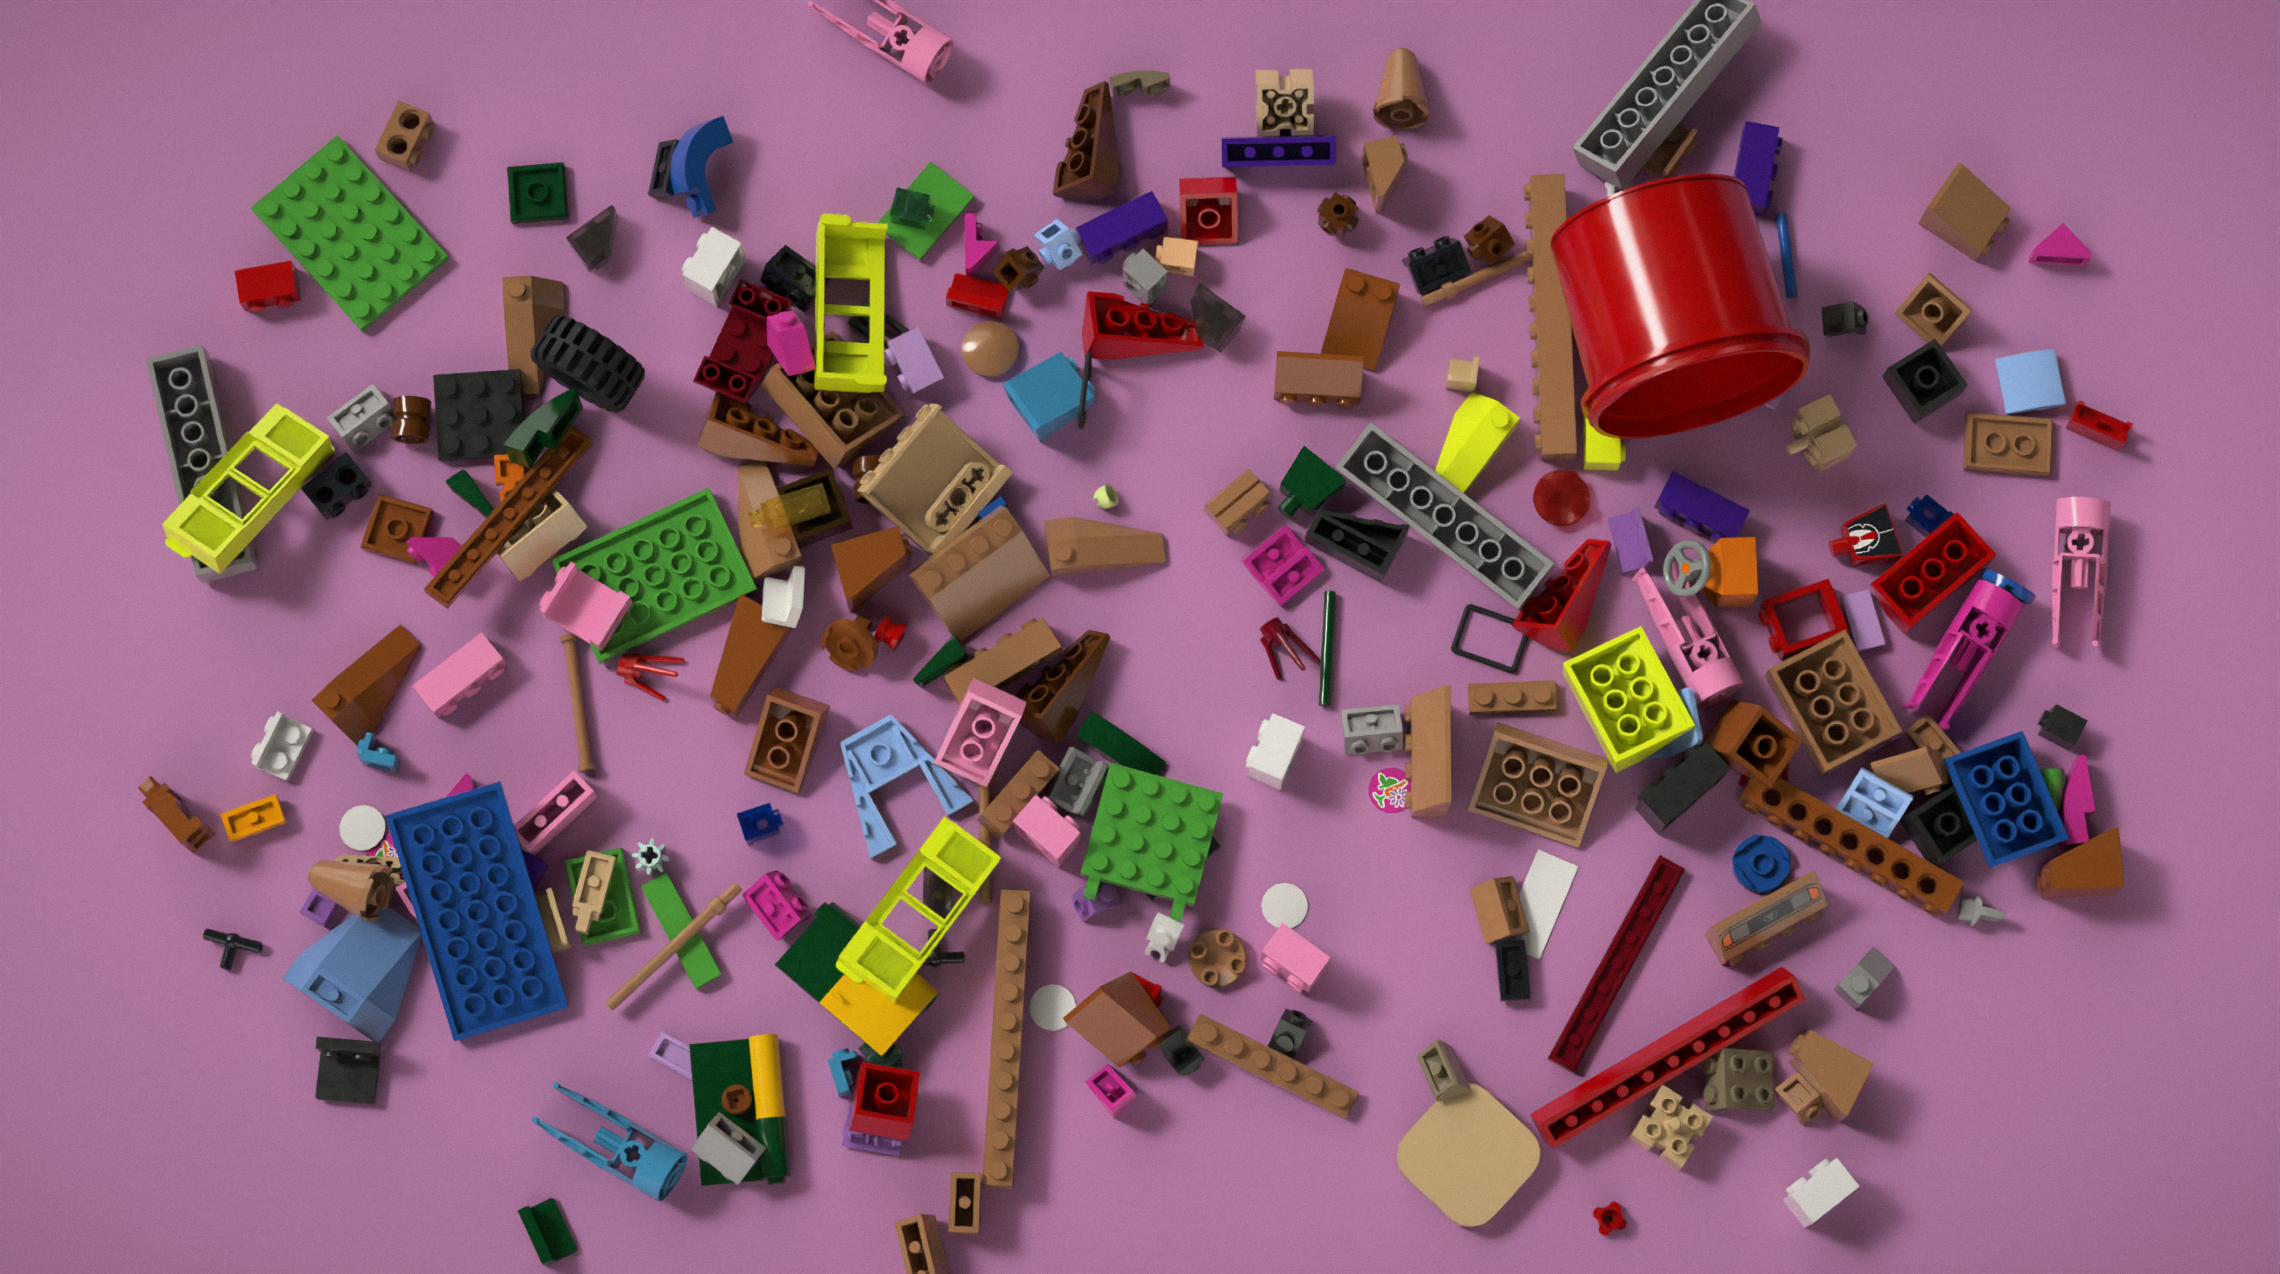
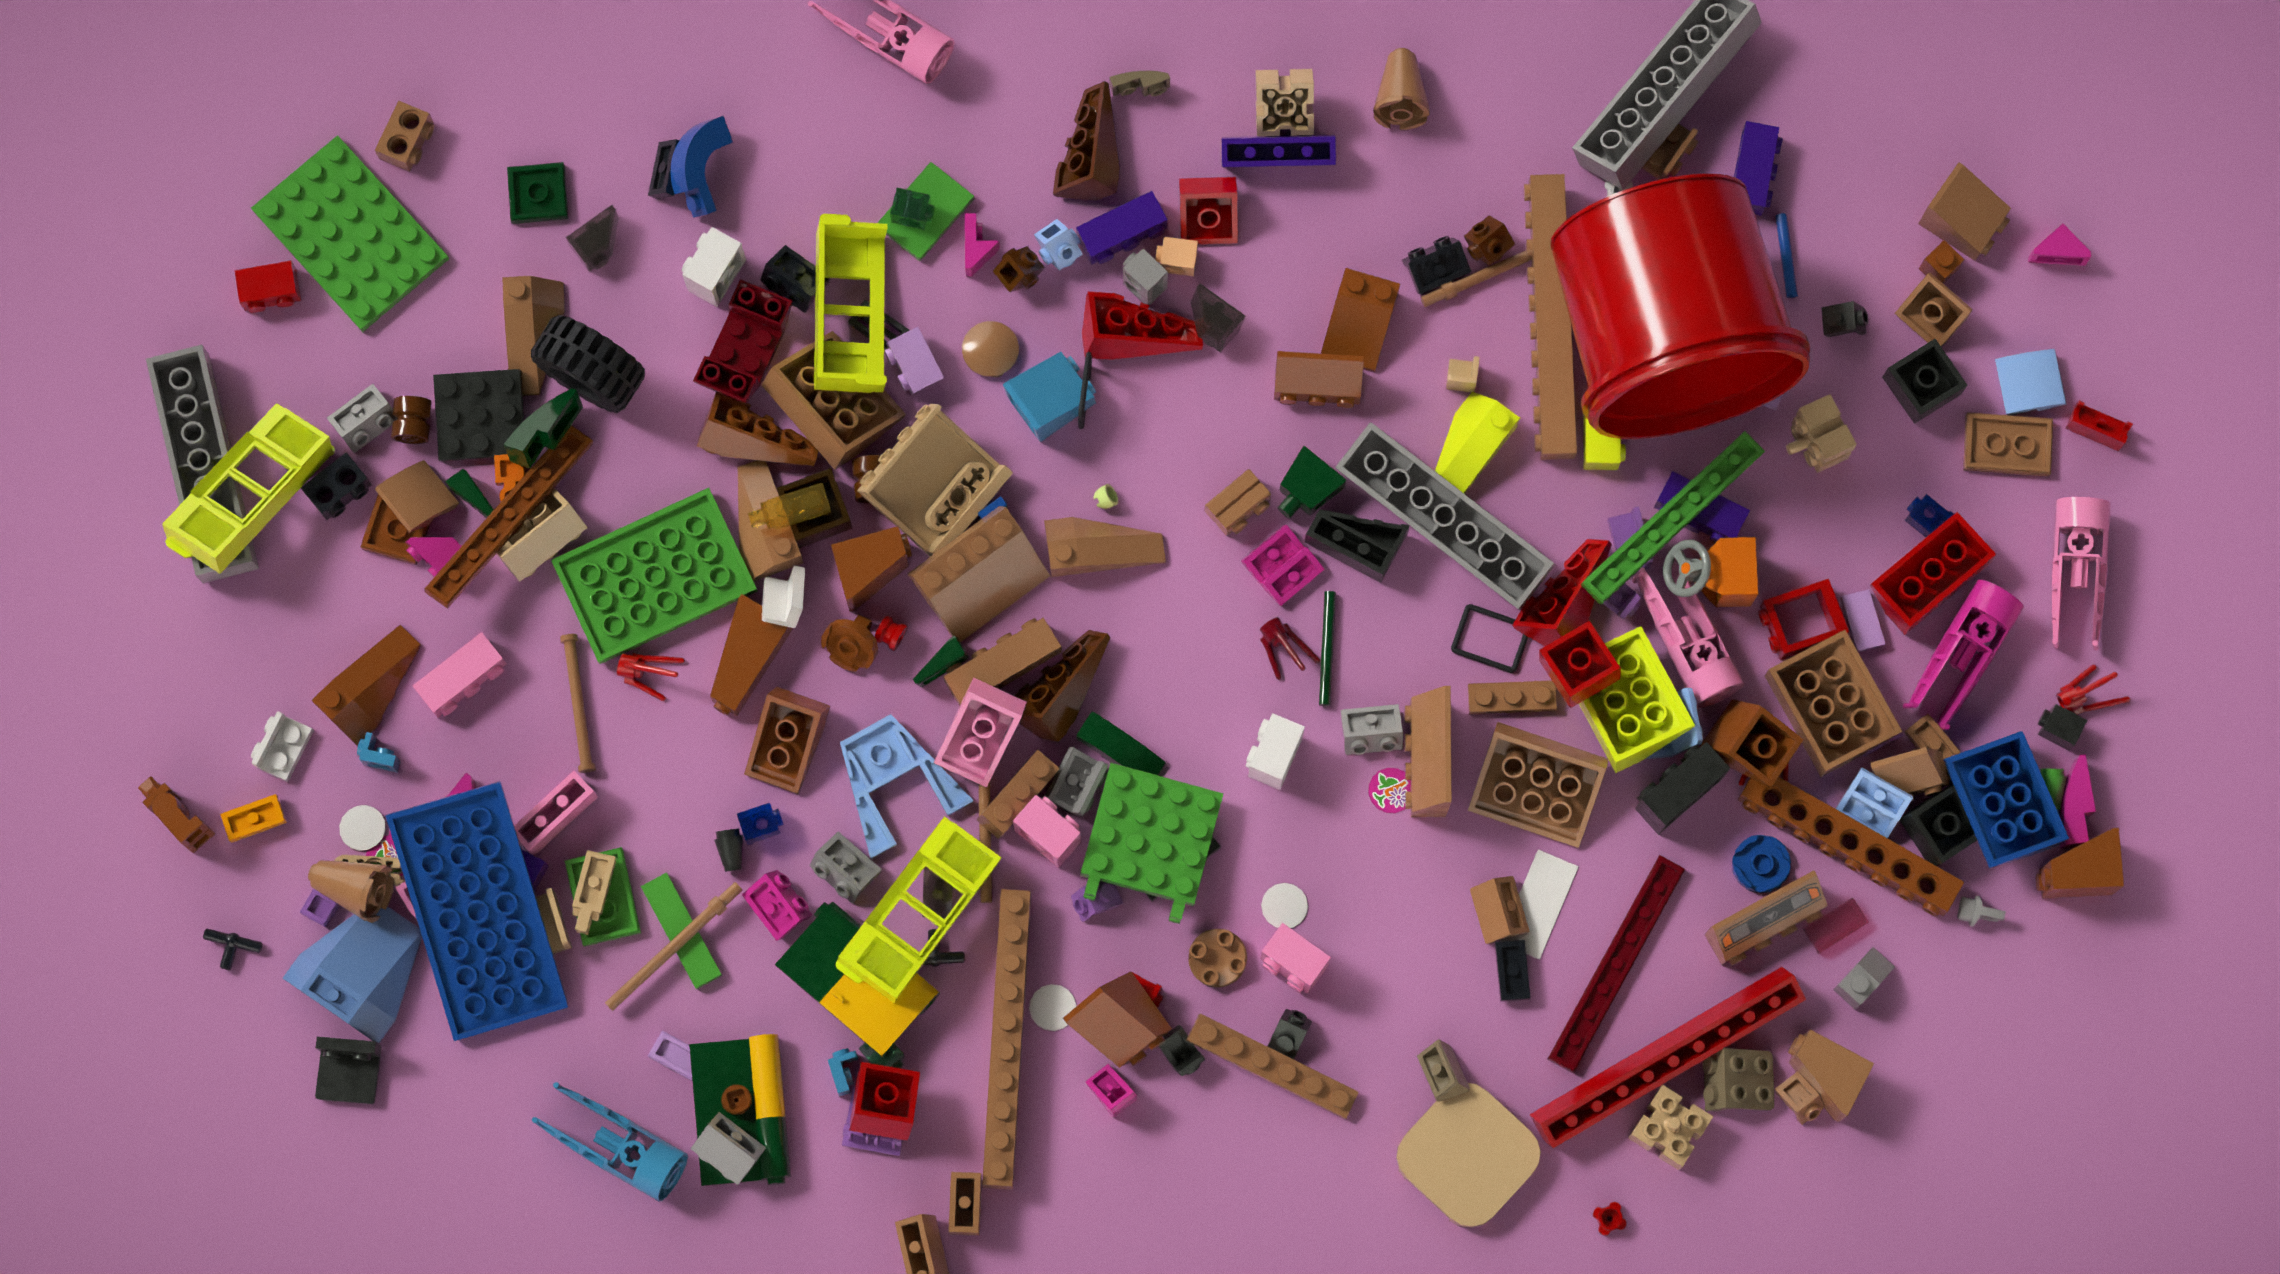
dark green panel [517,1198,578,1267] -> none
bright pink panel [539,562,633,651] -> none
light aqua gear [632,838,670,877] -> none
dark pink slope [767,310,815,376] -> none
red panel [946,273,1009,319] -> none
white plate [1145,912,1184,963] -> none
reddish brown brick [1317,192,1360,240] -> none
medium nougat slope [1361,135,1408,213] -> none
clear red dish [1533,470,1590,527] -> none
white brick [1782,1158,1860,1228] -> none
torso [1829,503,1903,567] -> none
blue tile [1980,568,2036,604] -> none
none -> medium nougat slope [375,460,459,533]
none -> pearl dark grey cone [714,828,743,872]
none -> light grey bracket [810,831,882,903]
none -> red brick [1539,621,1621,708]
none -> bright green tile [1581,431,1765,605]
none -> medium lavender bracket [1603,584,1641,619]
none -> clear pink tile [1803,898,1869,954]
none -> dark orange brick [1919,240,1965,284]
none -> red plant [2056,664,2130,715]

